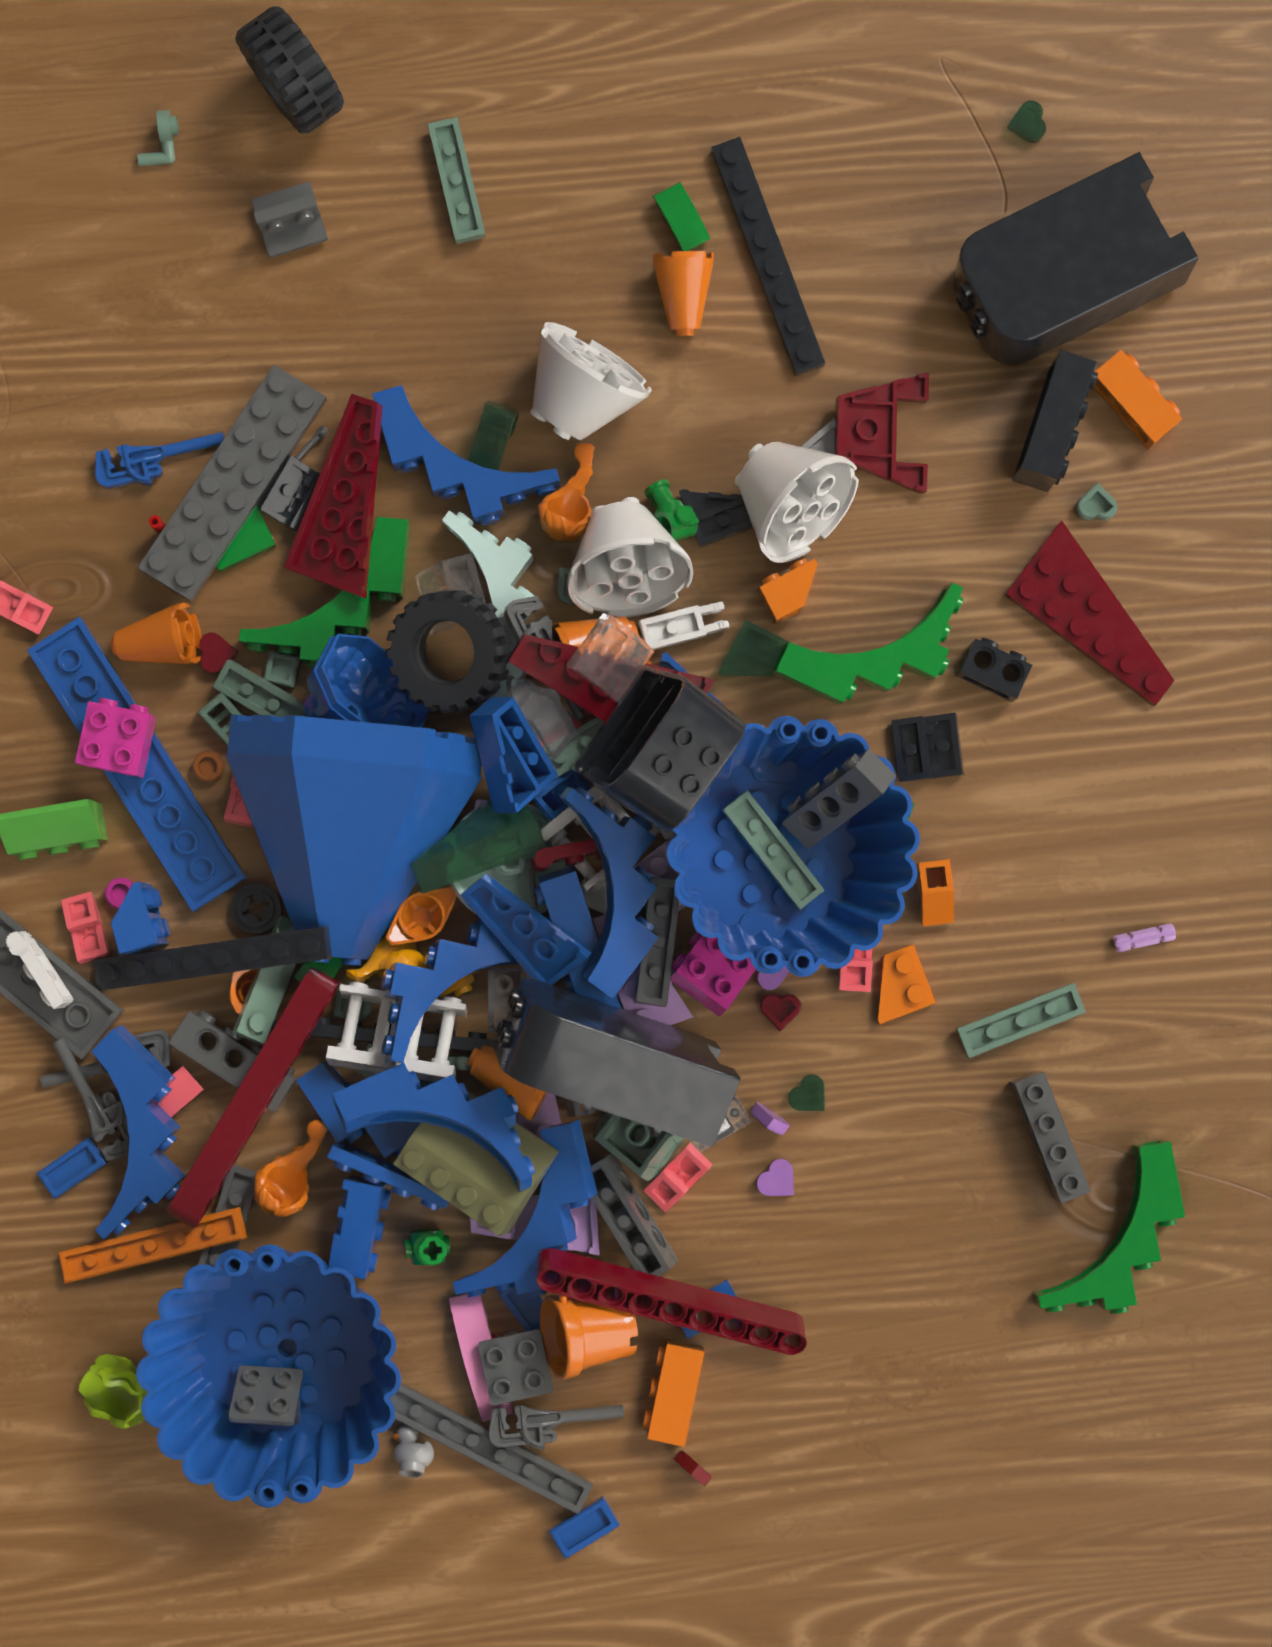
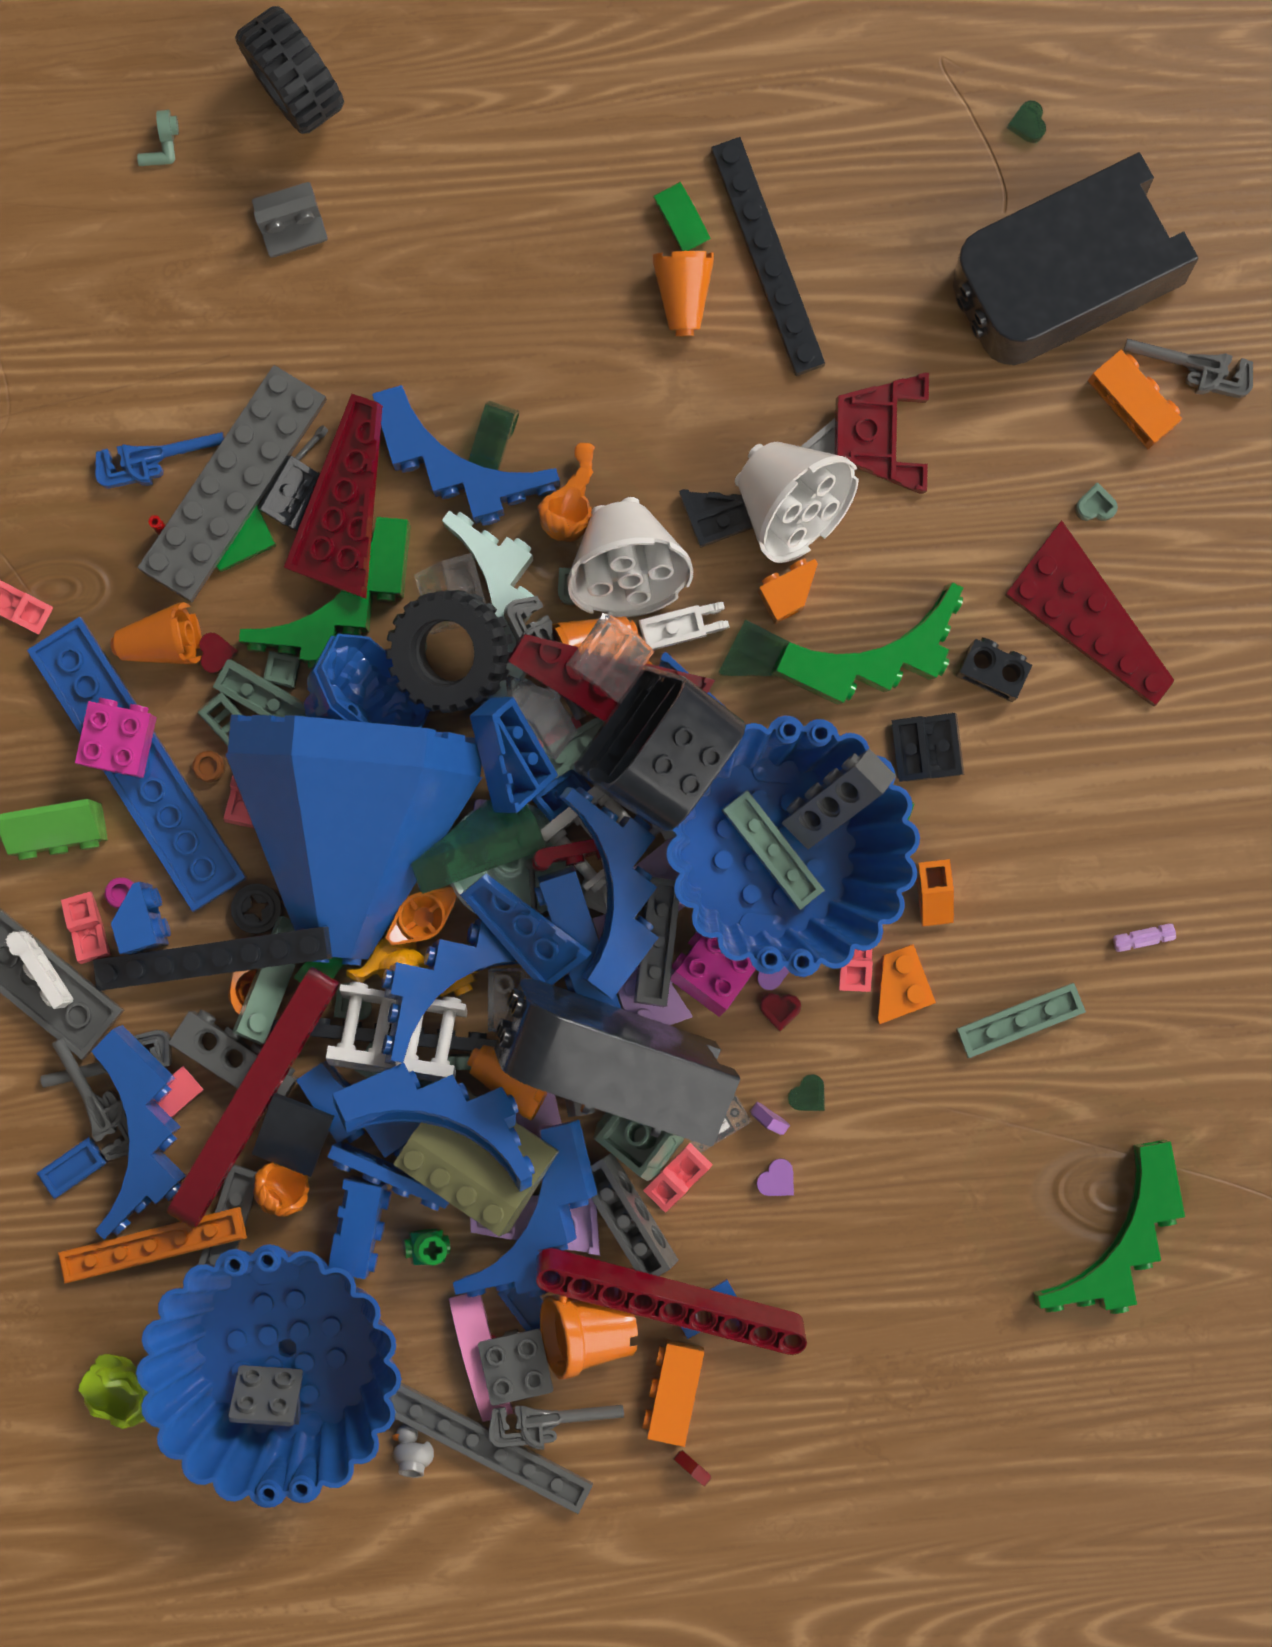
sand green plate [428,117,486,244] -> none
white cone [530,322,652,440] -> none
blue tile [549,1496,620,1559] -> none
green connector [644,479,699,542] -> none
dark grey brick [1009,1071,1091,1203] -> none
black piece [1012,350,1098,492] -> none
none -> black slope [252,1092,334,1177]
none -> dark grey piece [1124,338,1253,398]

